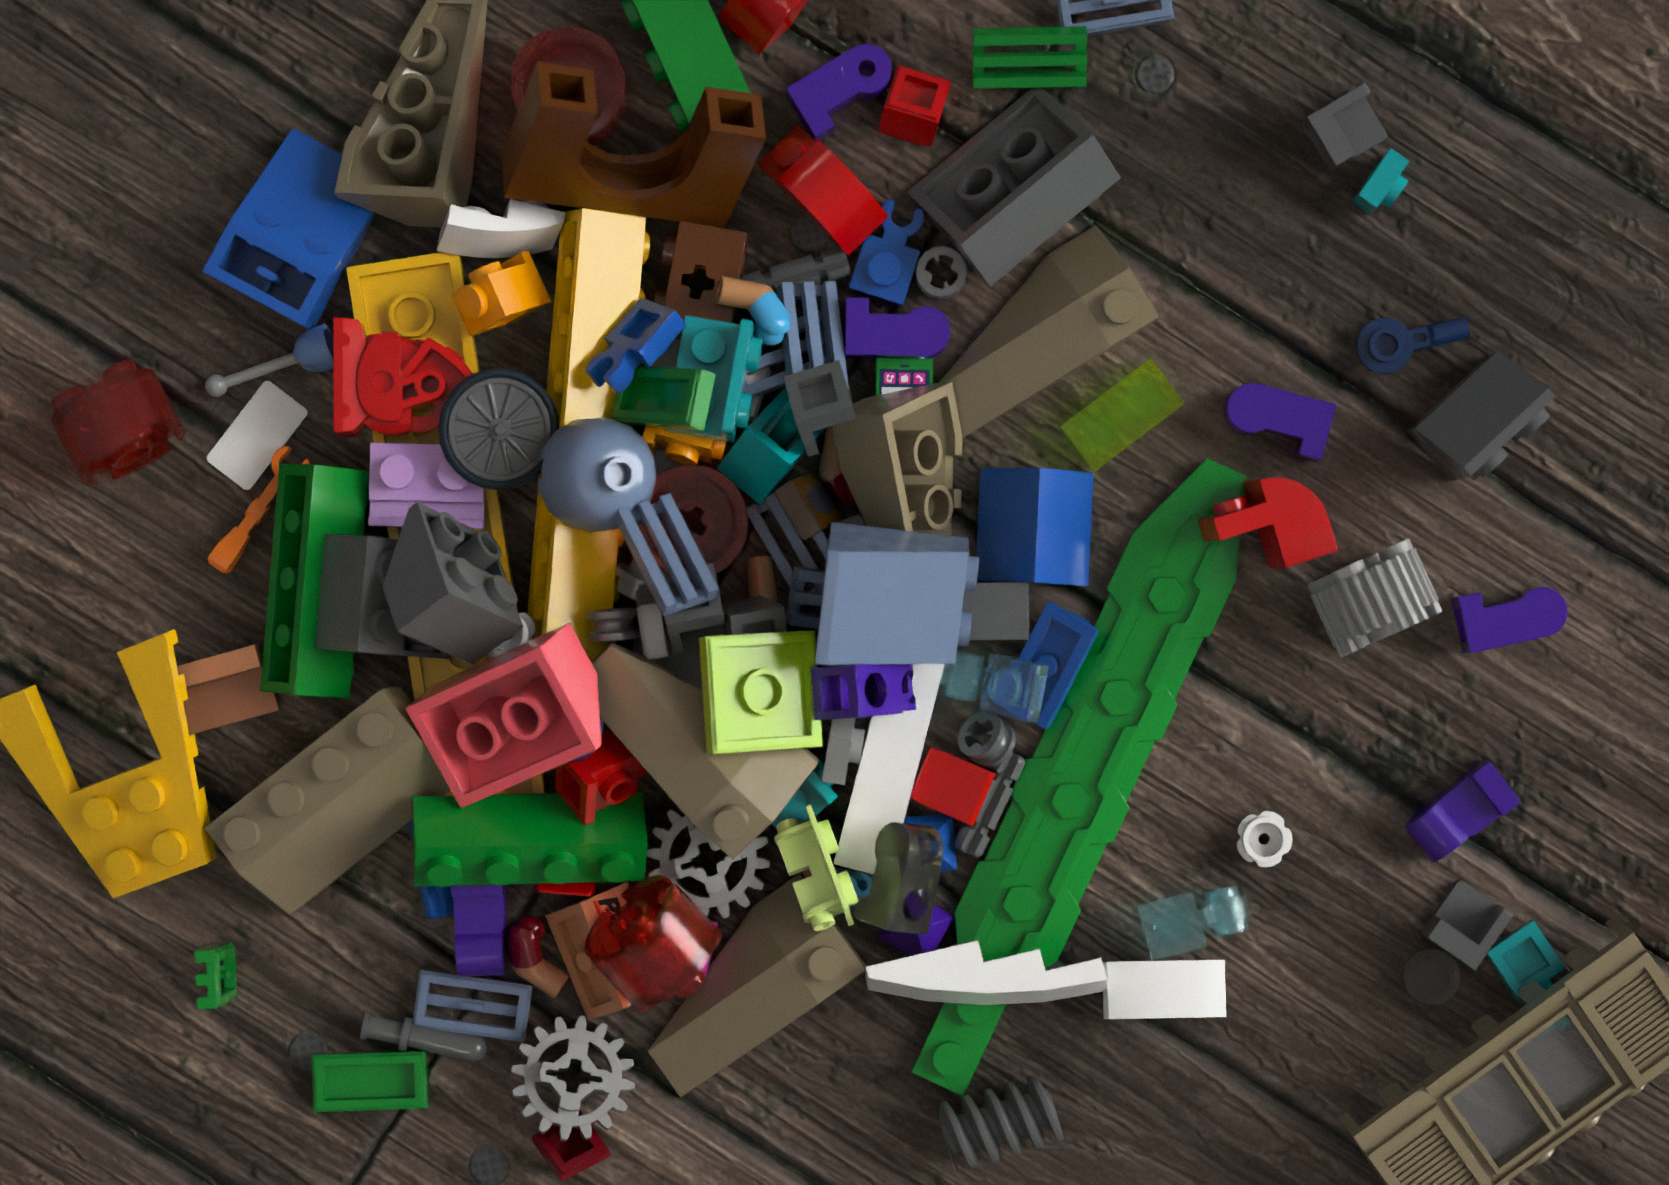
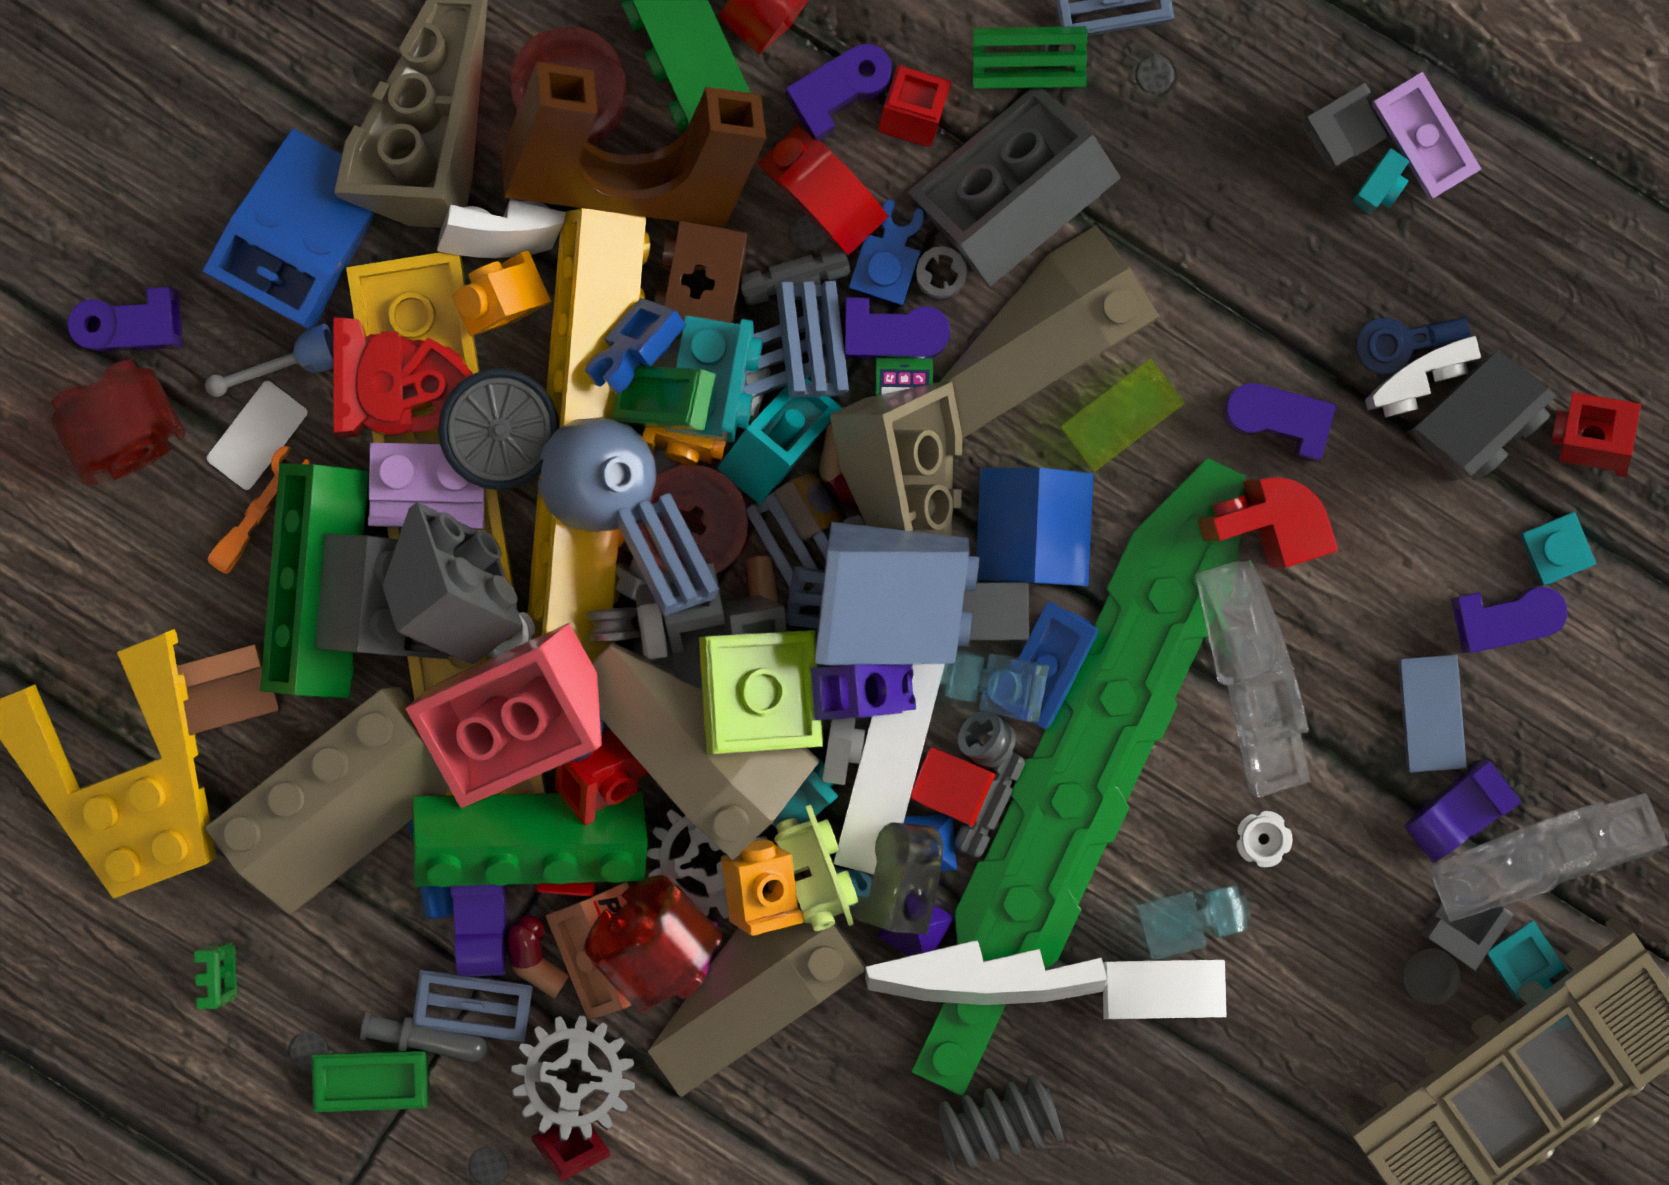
arm [715,276,791,346] -> none
dark grey panel [784,360,856,457] -> none
light grey brick [1307,538,1442,658] -> none
none -> dark purple leg [67,287,183,352]
none -> light orange brick [721,840,804,936]
none -> clear slope [1196,558,1311,797]
none -> white slope [1365,336,1481,417]
none -> lavender plate [1371,72,1481,201]
none -> sand blue tile [1398,655,1467,773]
none -> clear slope [1429,793,1668,922]
none -> teal plate [1519,512,1597,586]
none -> red brick [1551,392,1641,477]

